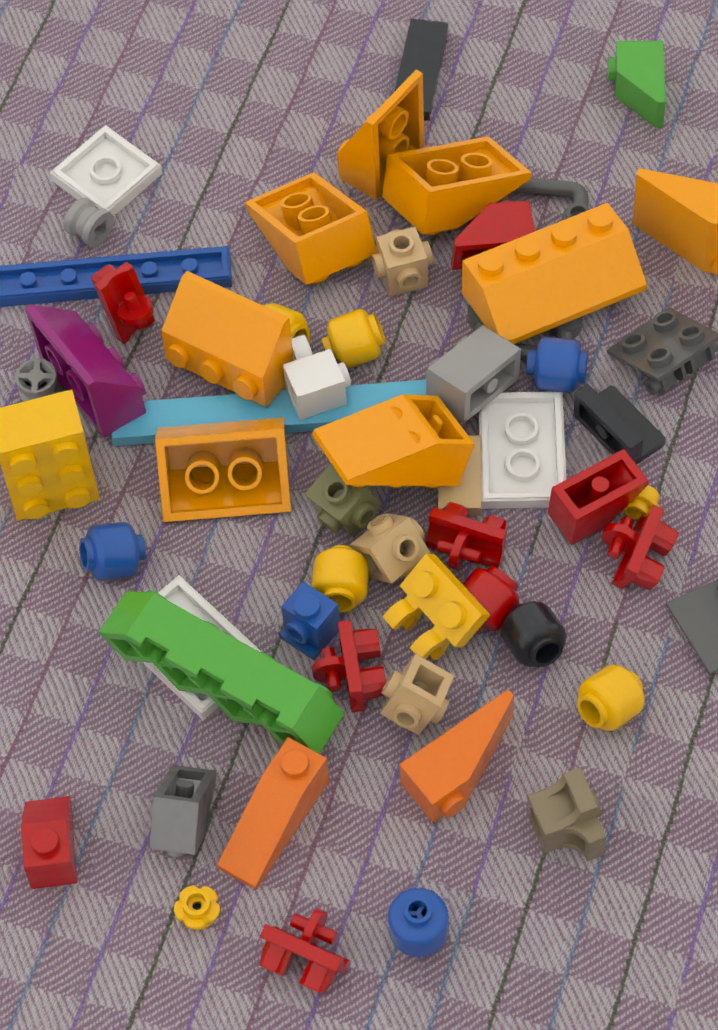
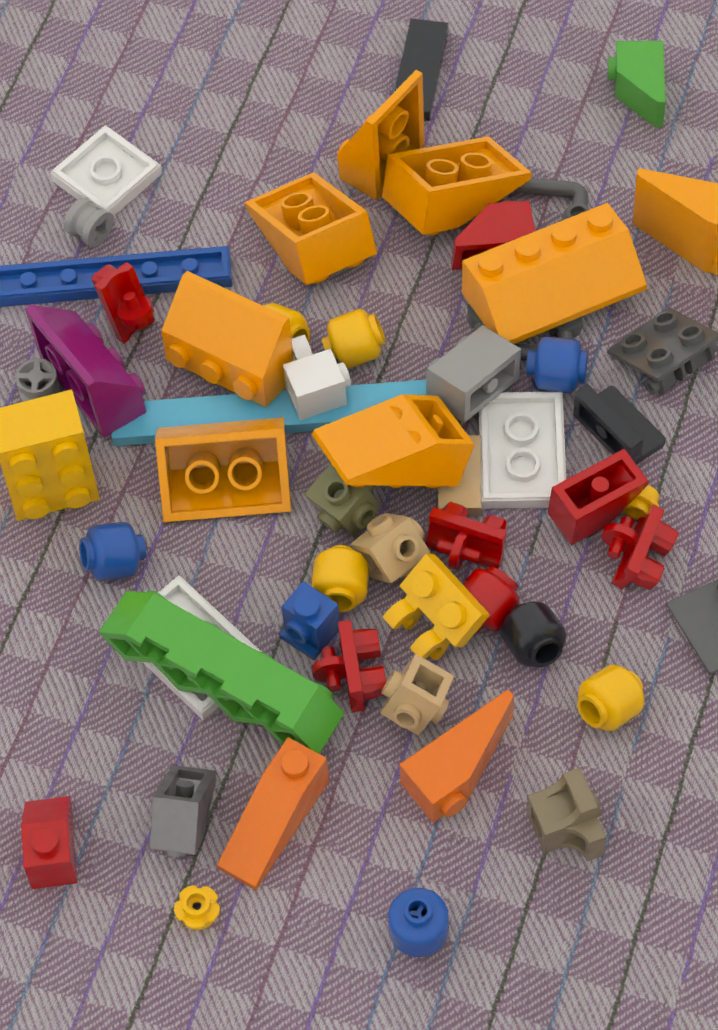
red hips [259,908,351,994] -> none
tan brick [371,226,433,297] -> none

